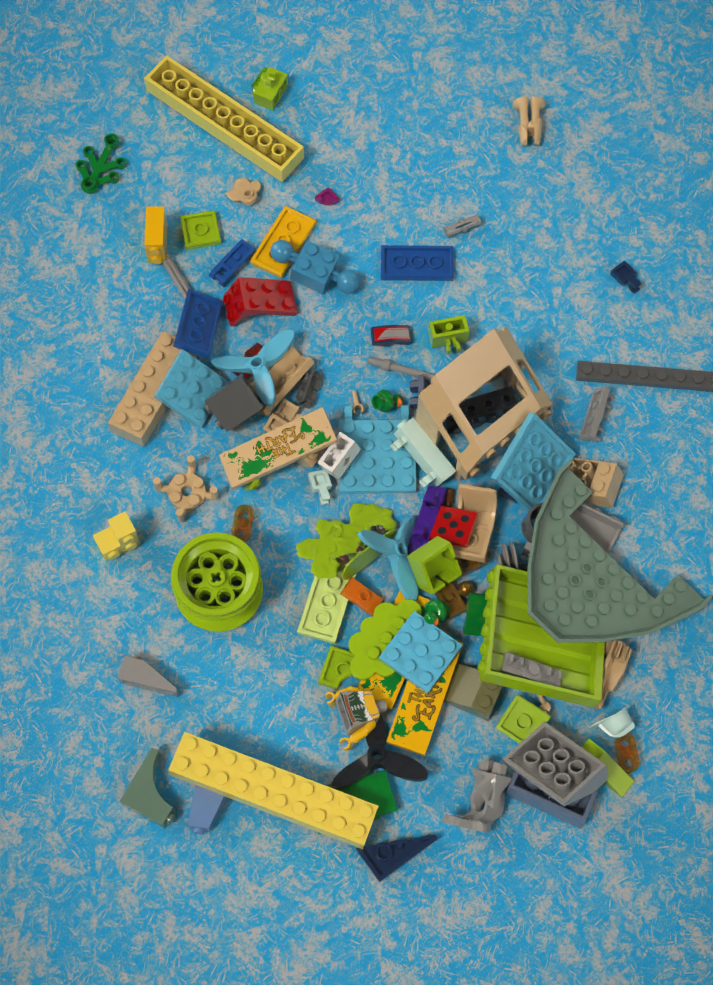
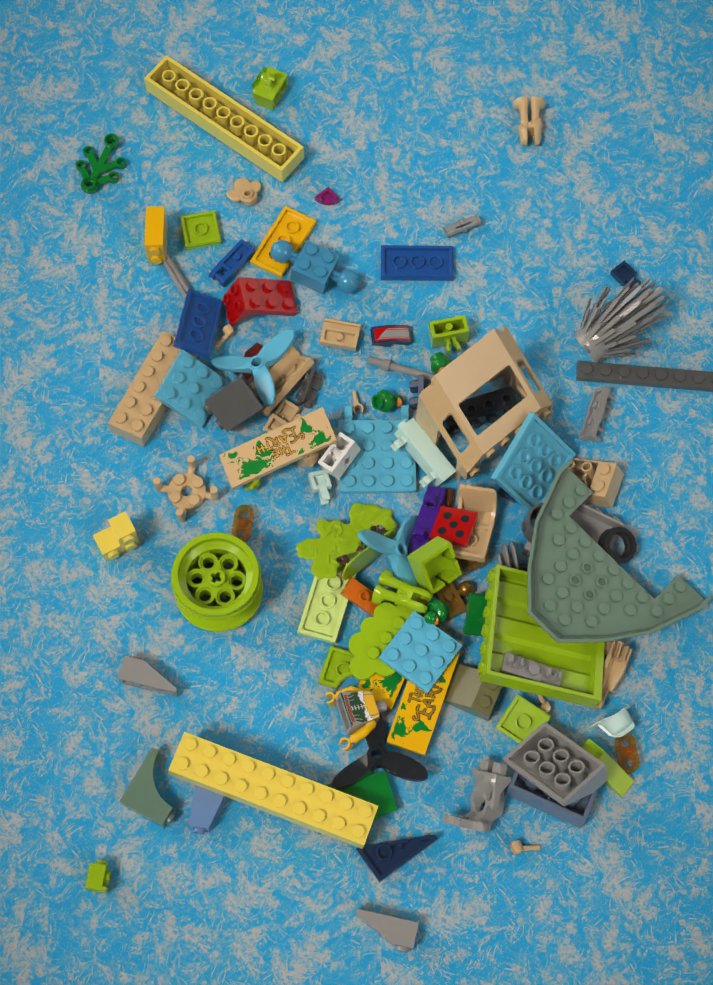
none -> lime brick [85,860,111,894]
none -> tan hand [215,324,235,349]
none -> tan plate [320,318,361,351]
none -> light grey slope [356,909,419,953]
none -> lime piece [372,569,433,613]
none -> green animal [430,352,452,374]
none -> tan hand [510,840,540,854]
none -> light grey plant [574,277,669,363]
none -> black tyre [598,527,637,564]

